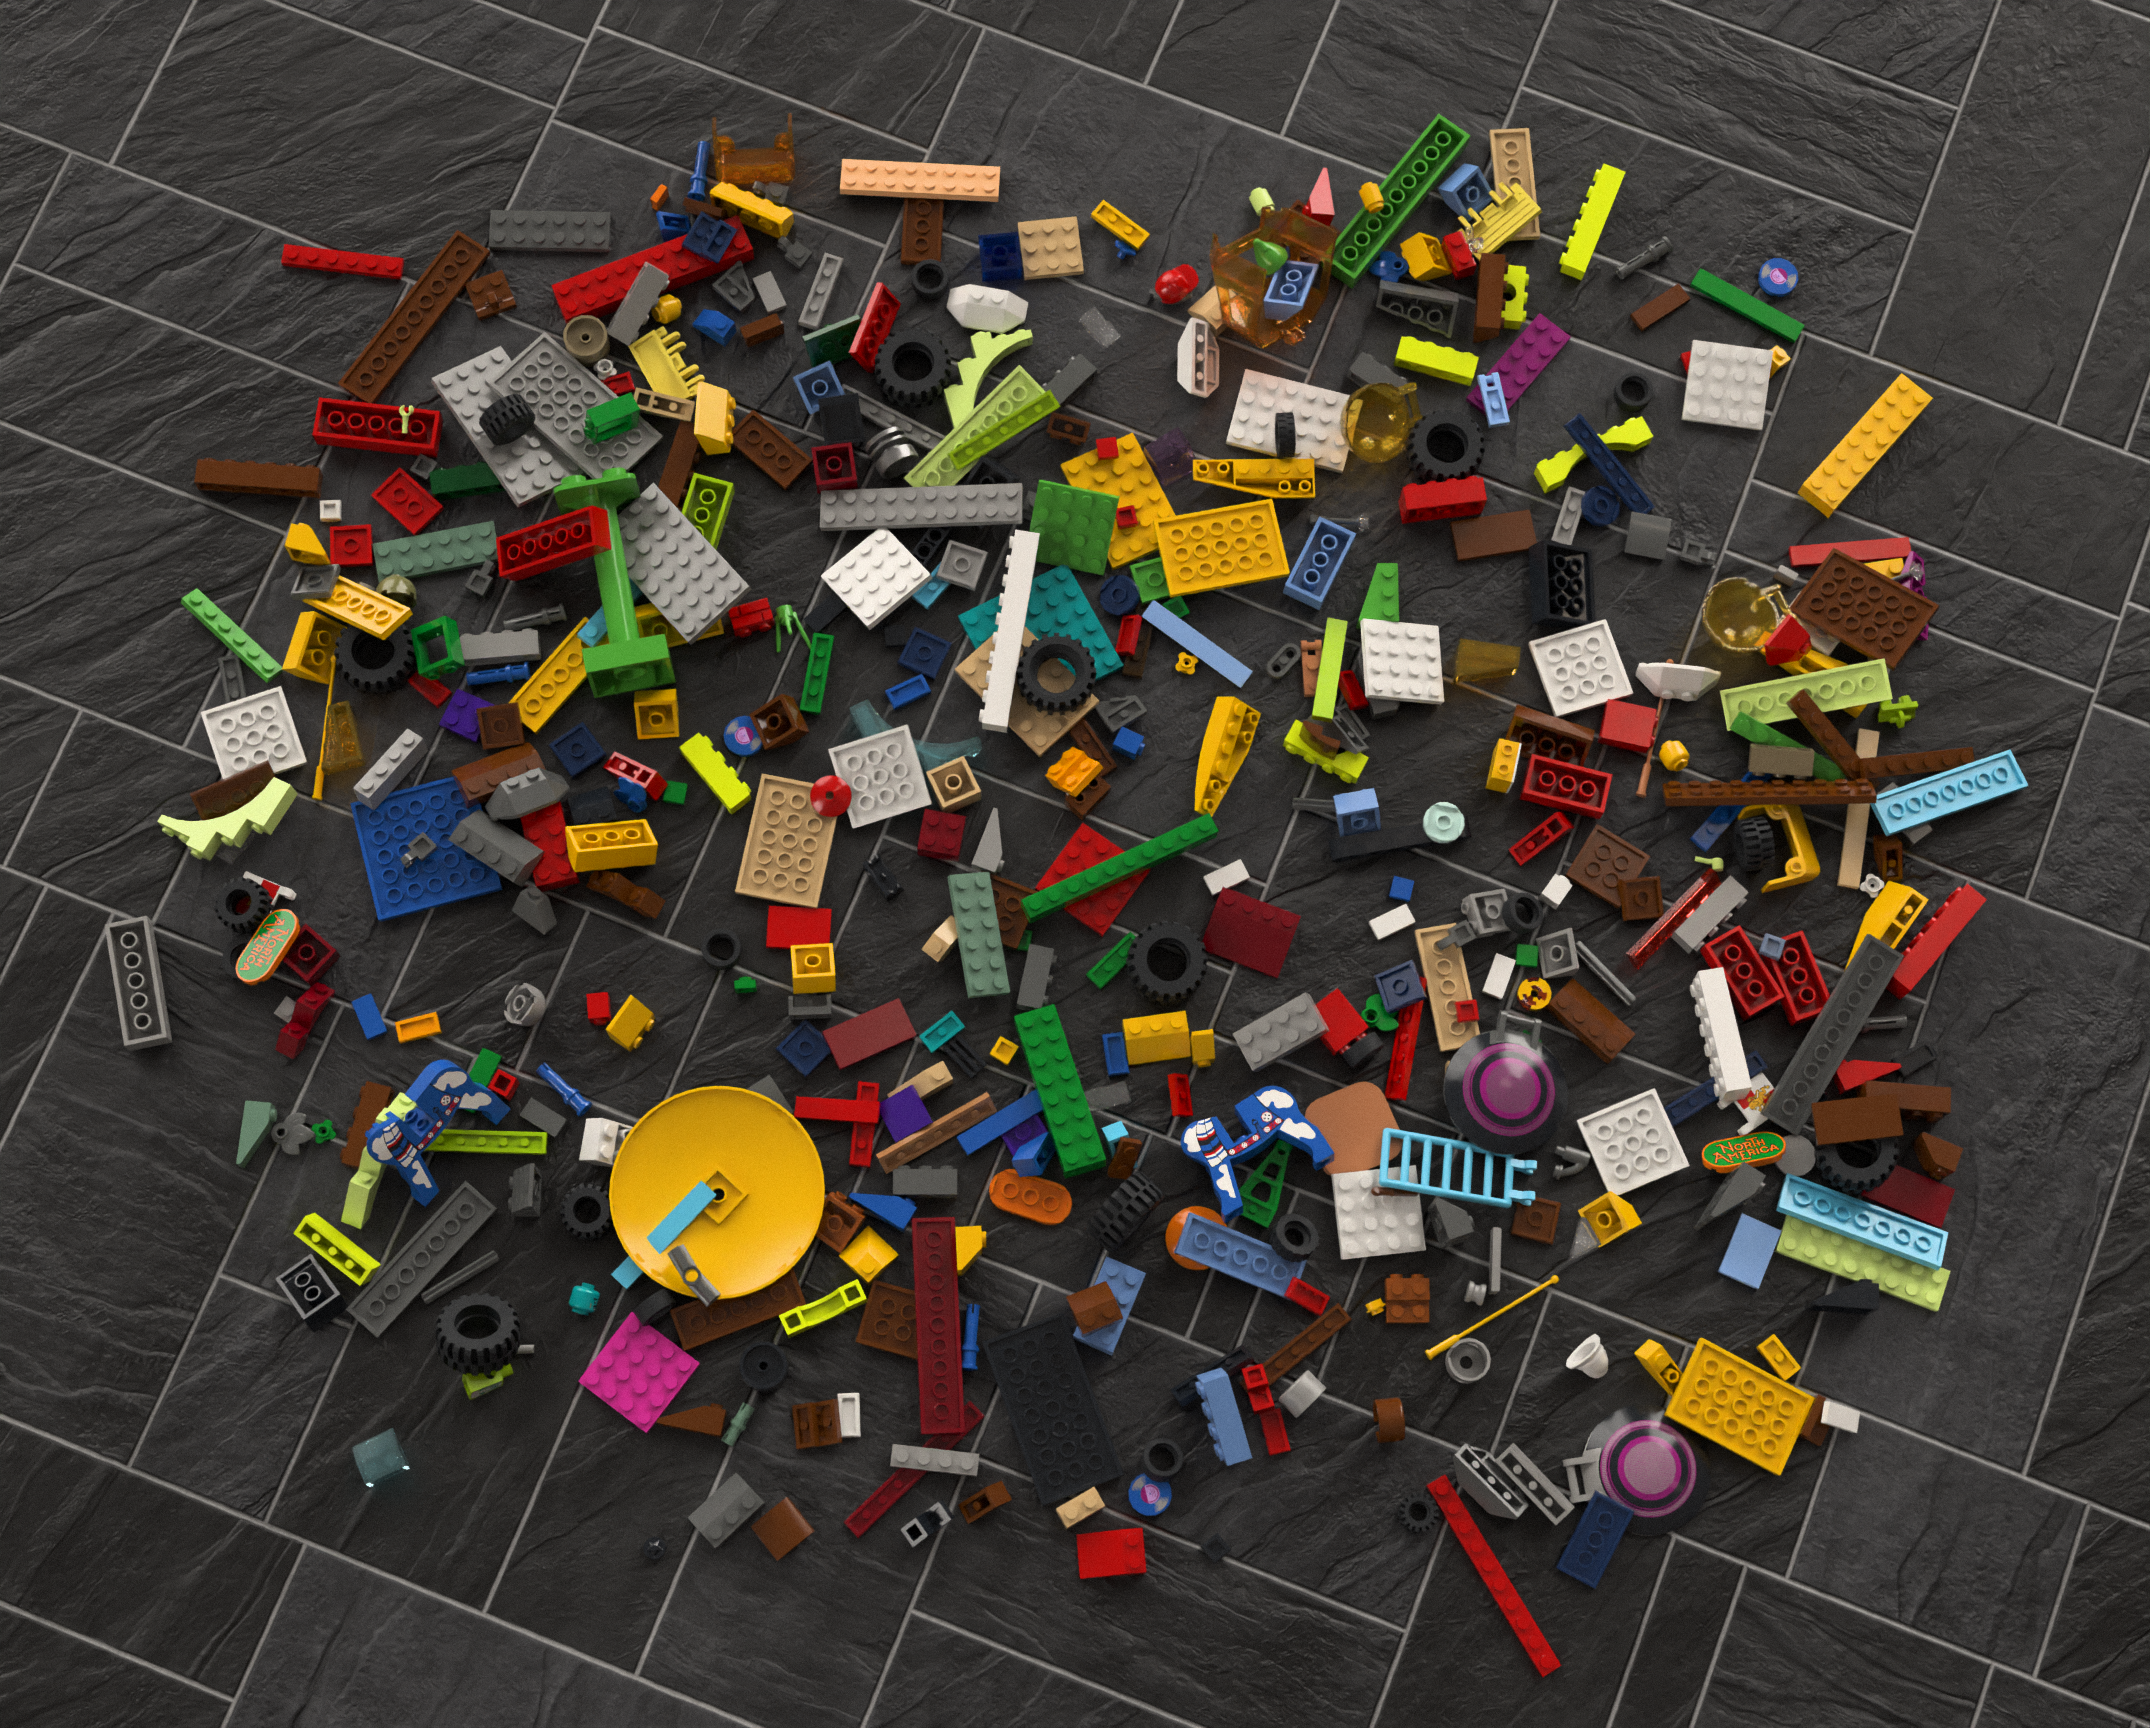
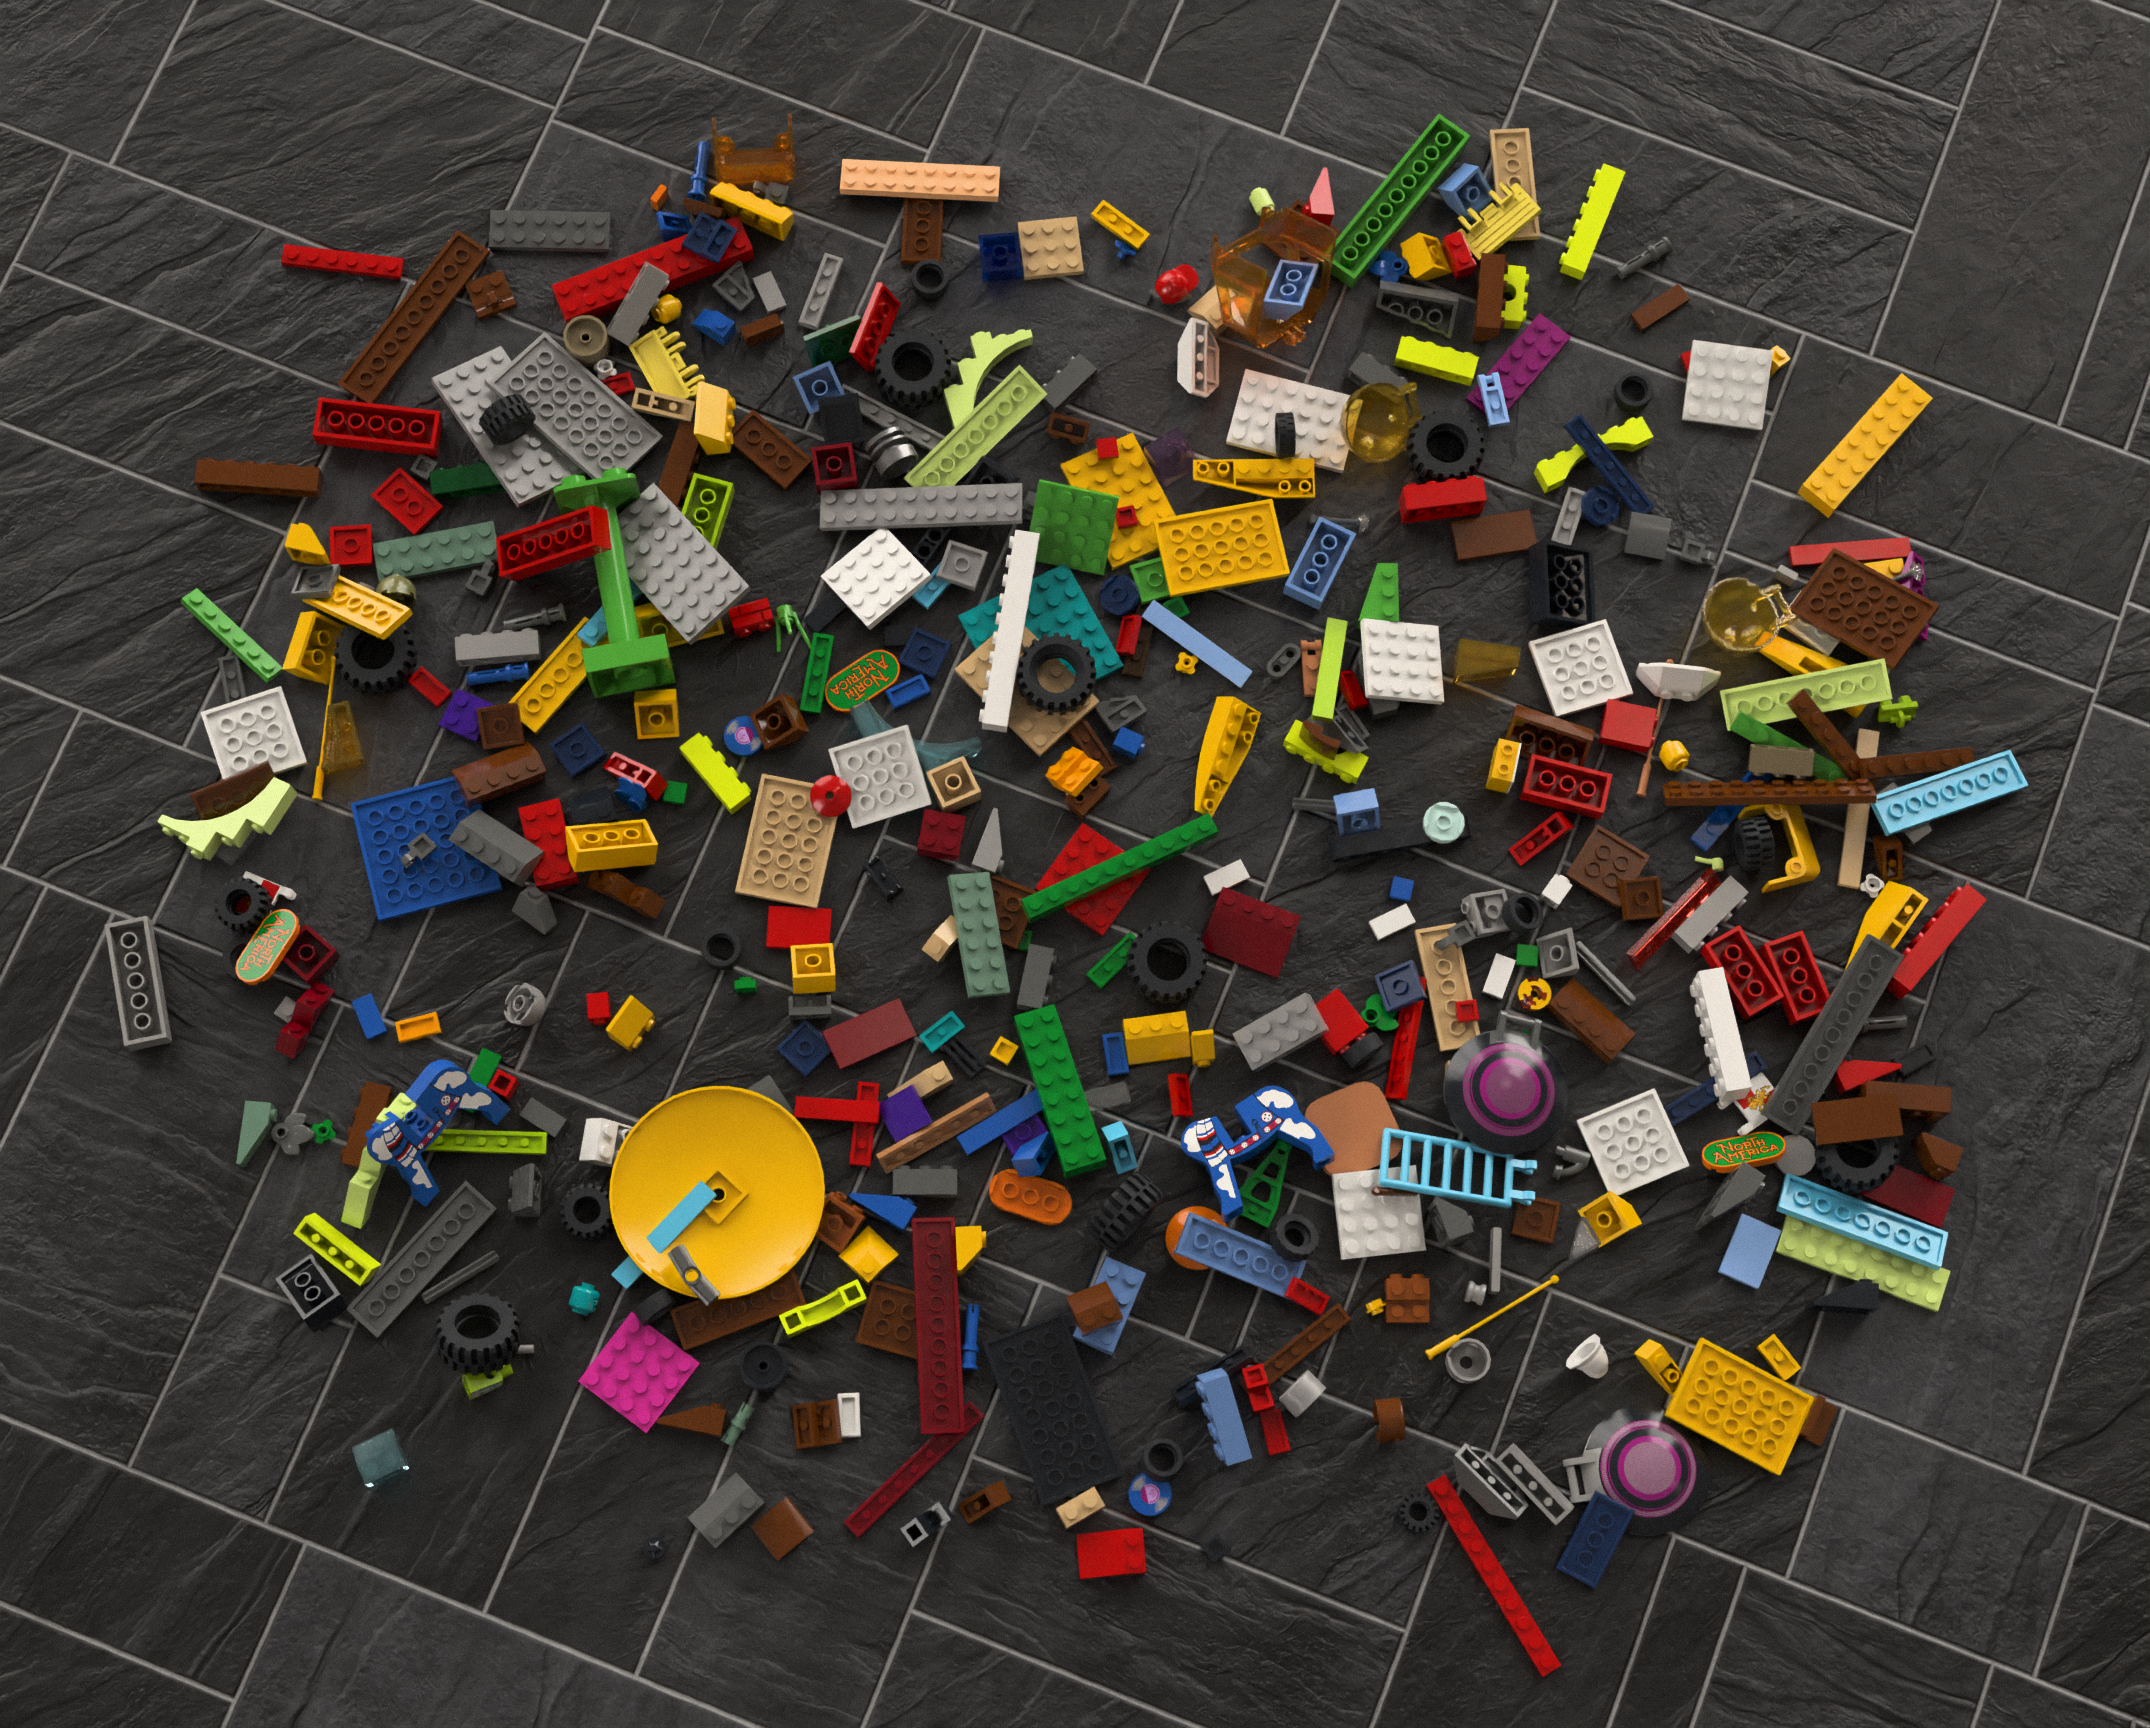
white tile [320,500,342,522] -> none
light grey brick [353,728,428,810] -> none
yellowish green hand [399,405,414,434] -> none
green window [411,616,465,680] -> none
dark grey wedge [485,768,570,821] -> none
blue pin [536,1063,592,1117] -> none
green window [583,392,640,445] -> none
dark grey plate [777,235,813,270] -> none
light grey plate [890,1444,979,1476] -> none
white wedge [946,284,1028,334] -> none
lime tile [947,390,1061,471] -> none
clear slope [1078,306,1121,348] -> none
reddish brown plate [1107,1137,1142,1180] -> none
bright green hat [1253,238,1291,278] -> none
yellow brick [1359,182,1384,214] -> none
clear plate [1465,225,1484,254] -> none
green tile [1690,268,1805,343] -> none
blue tile [1758,258,1798,297] -> none
sand blue tile [1758,933,1786,961] -> none
red slope [1764,614,1812,666] -> none
white tile [1821,1401,1860,1433] -> none
none -> tile [825,650,900,713]

